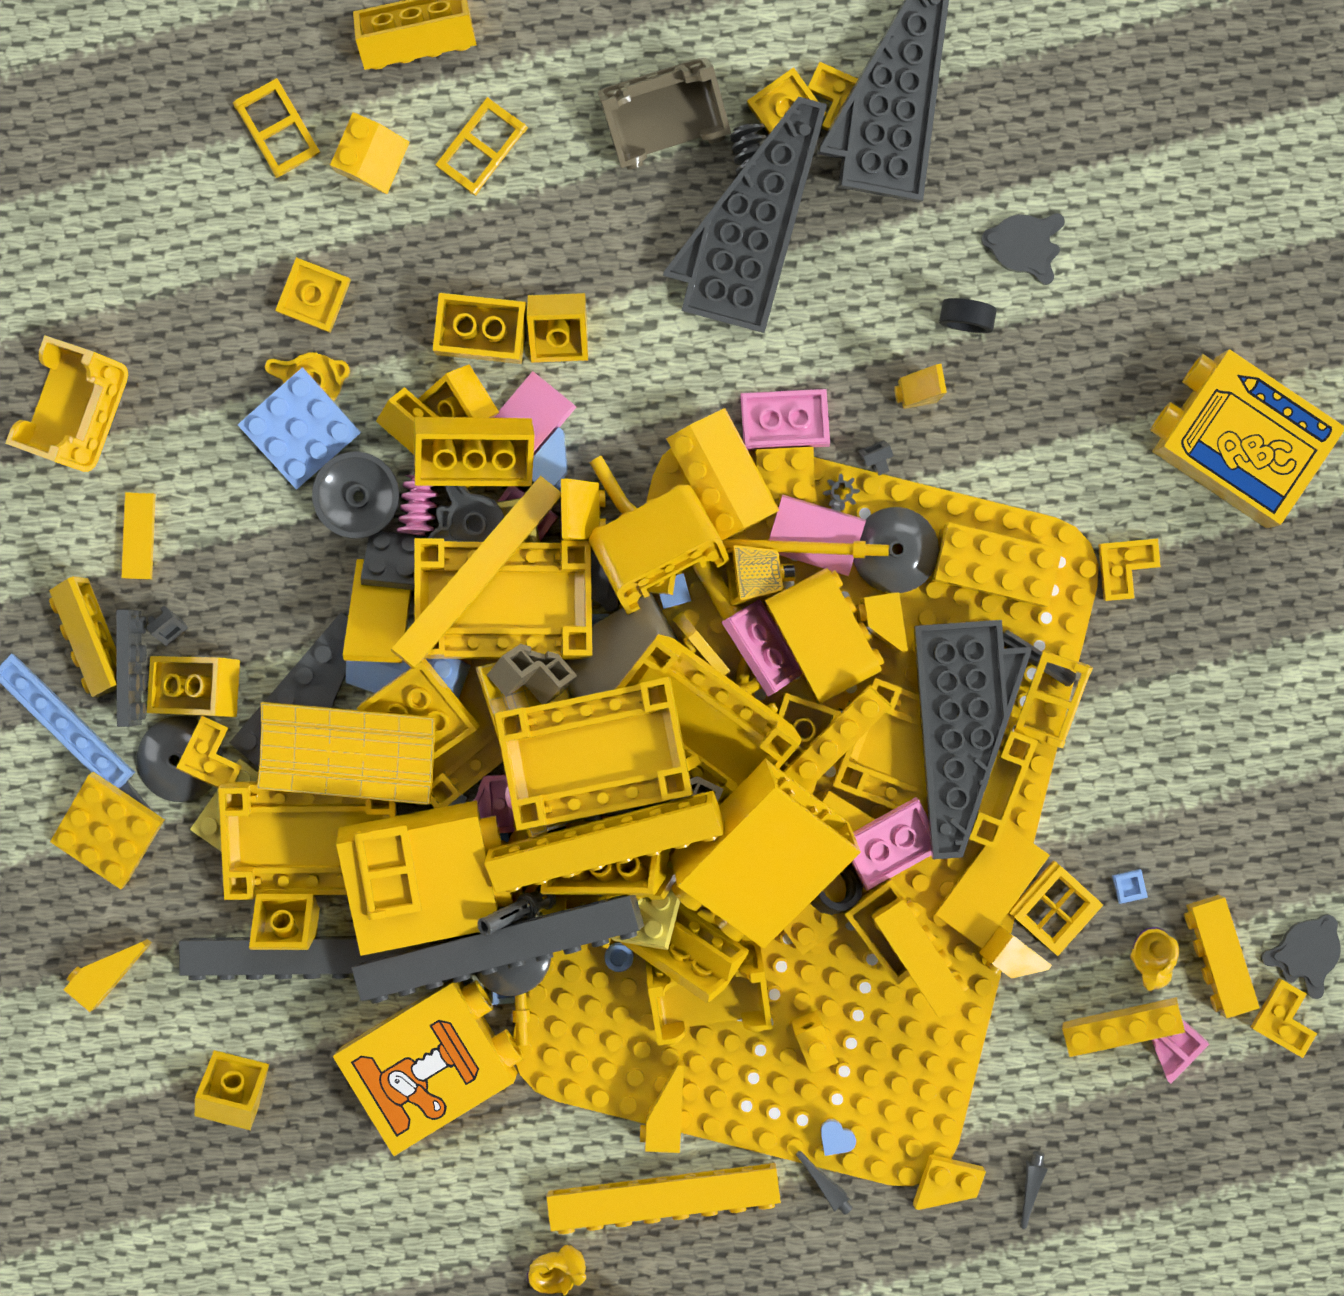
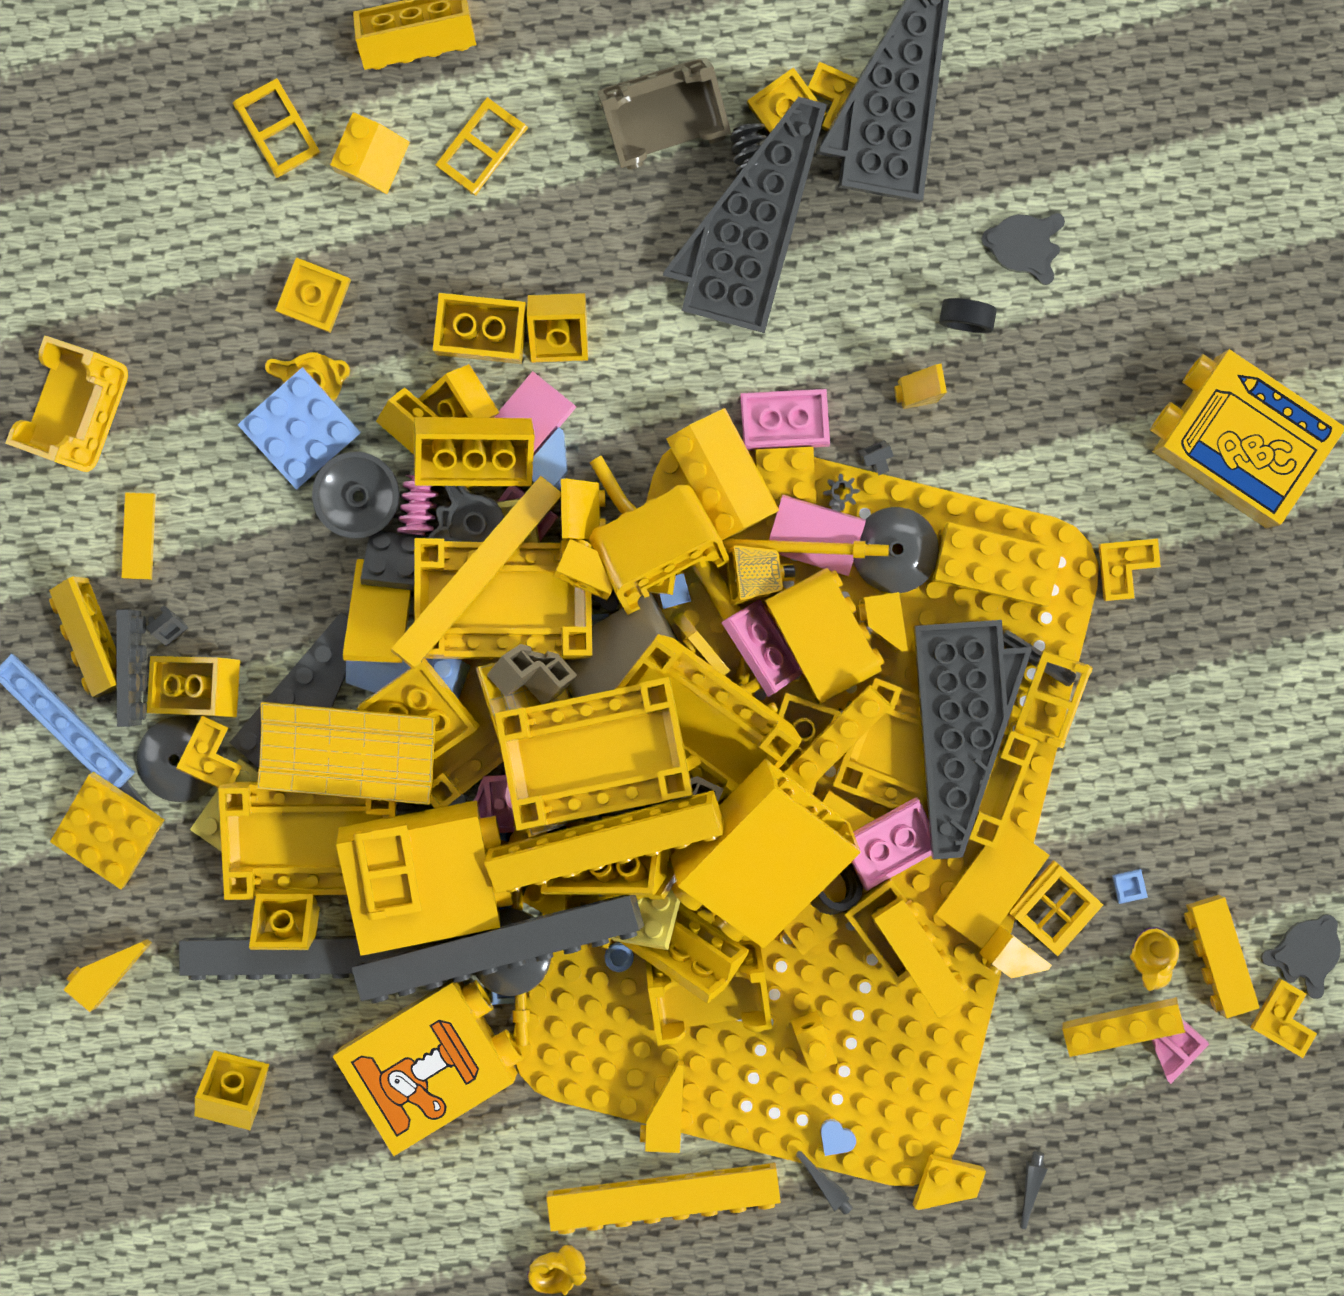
dark grey pin [477,885,557,936] -> none
none -> yellow slope [553,539,613,600]

